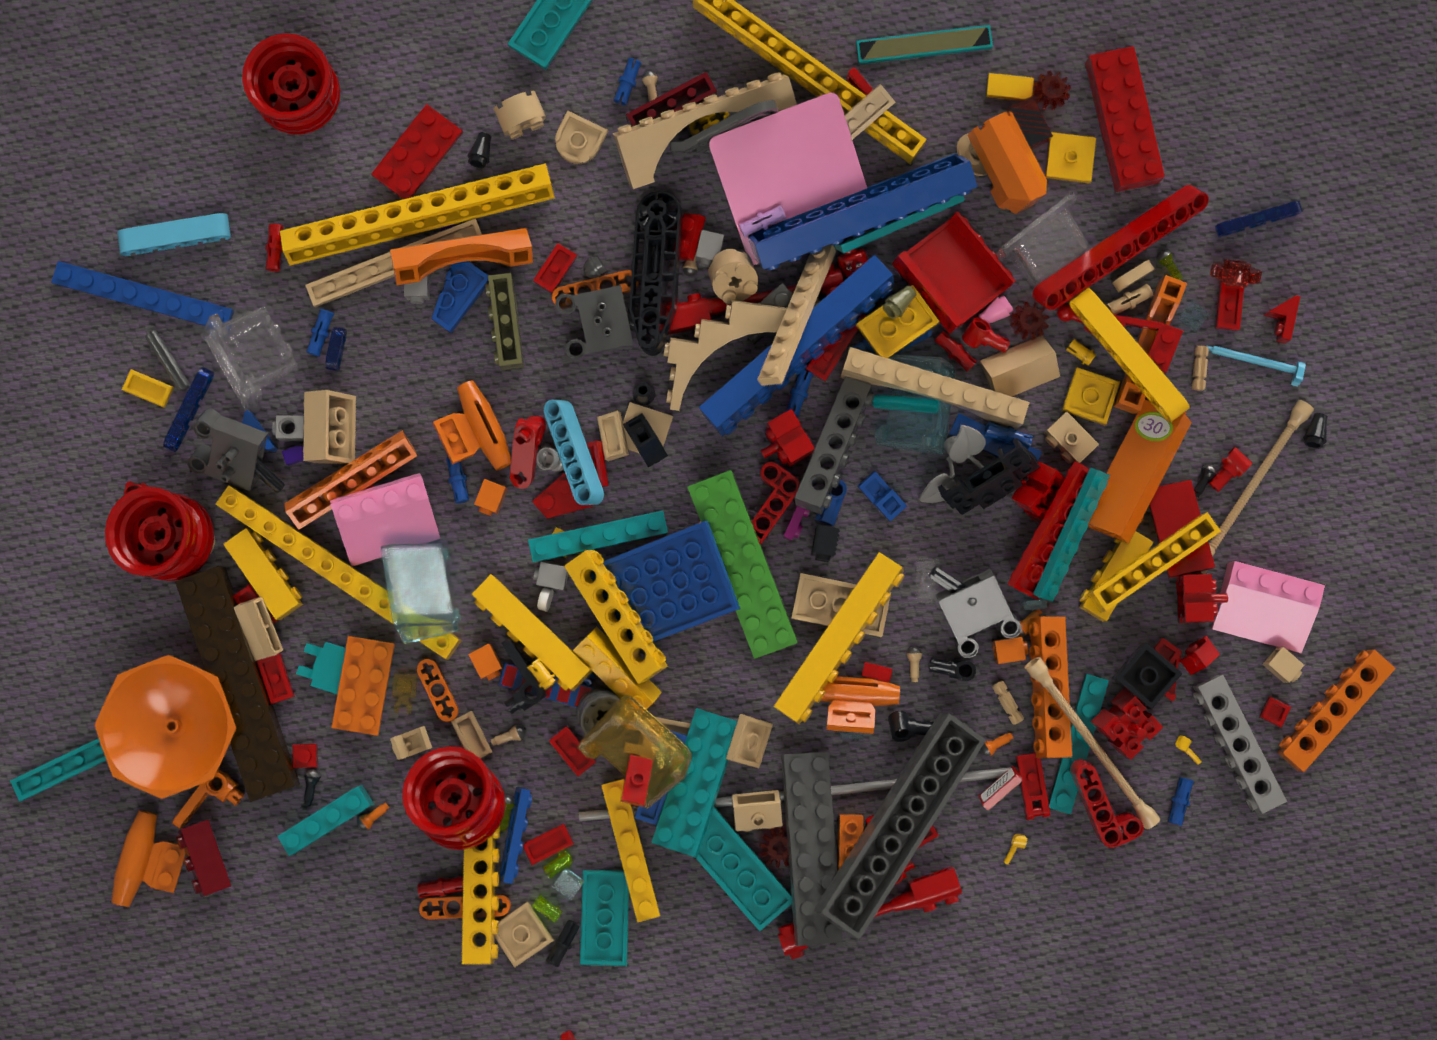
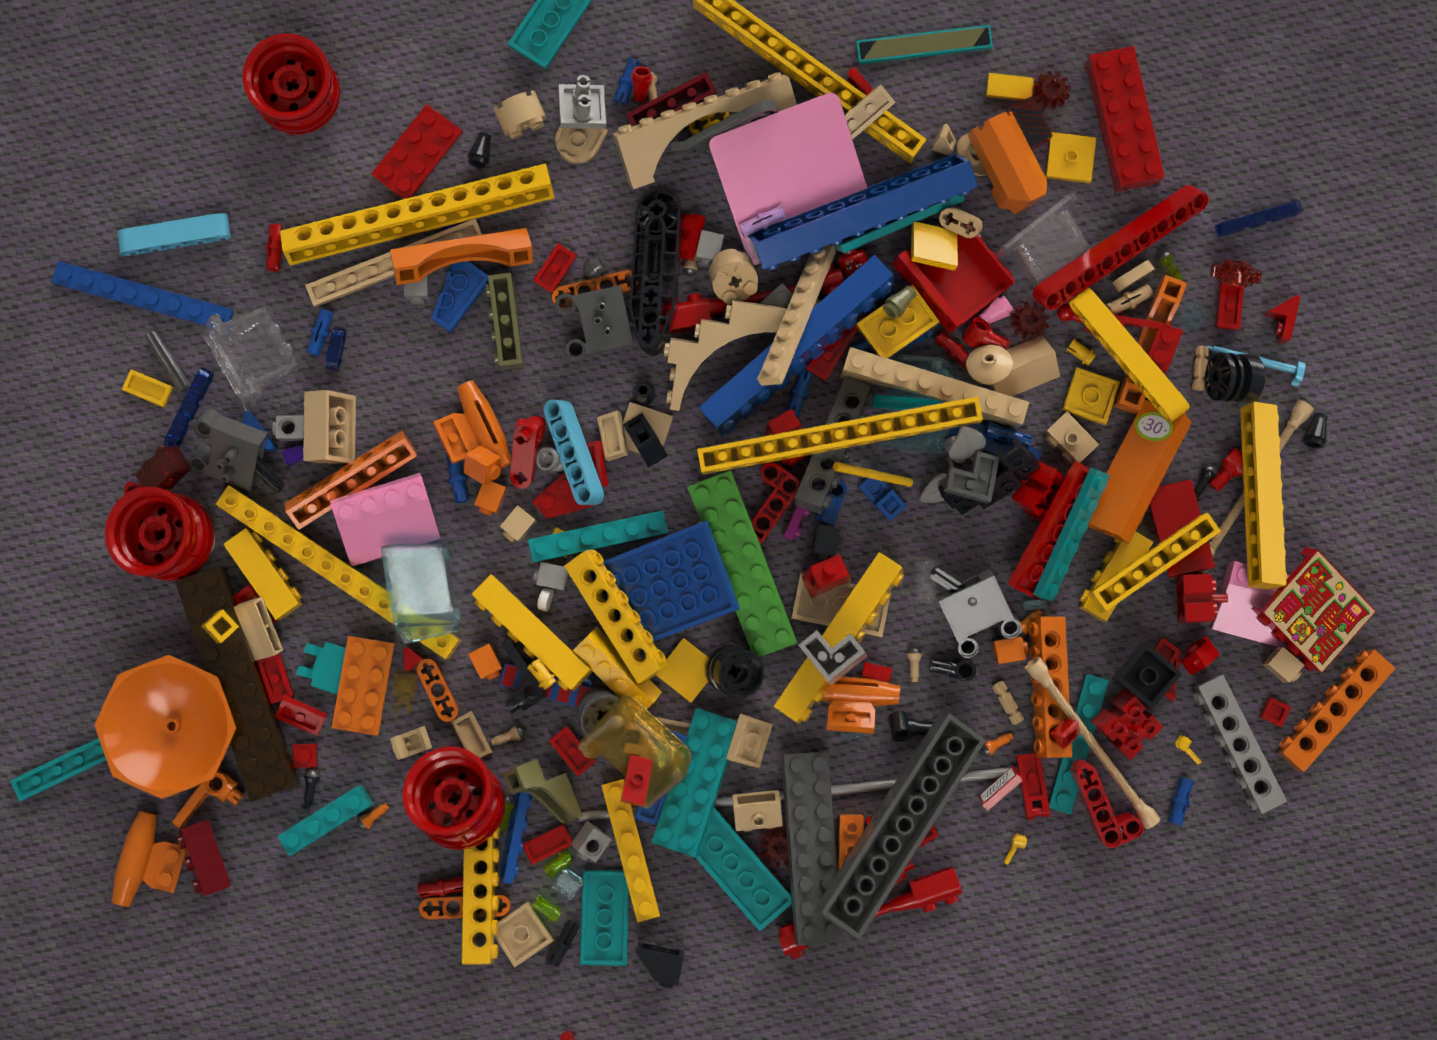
none -> clear red brick [135,446,191,491]
none -> yellow brick [201,609,239,643]
none -> red plate [275,695,328,736]
none -> red slope [403,647,425,671]
none -> orange brick [464,445,502,485]
none -> tan brick [500,505,537,543]
none -> olive arch [503,759,583,824]
none -> light grey plate [558,75,606,129]
none -> light grey brick [571,821,612,863]
none -> red cone [631,66,653,102]
none -> black slope [636,942,684,988]
none -> yellow tile [656,638,708,703]
none -> yellow brick [697,397,983,475]
none -> black wheel [705,645,764,699]
none -> light grey brick [799,630,868,685]
none -> red torso [802,555,851,598]
none -> yellow bar [833,462,913,487]
none -> yellow tile [911,221,958,271]
none -> tan slope [932,124,956,156]
none -> tan beam [939,207,983,238]
none -> dark grey plate [944,451,999,504]
none -> tan dish [966,345,1013,385]
none -> red slope [1050,718,1079,749]
none -> black wheel [1204,352,1265,403]
none -> yellow brick [1240,402,1287,590]
none -> panel [1251,547,1376,673]

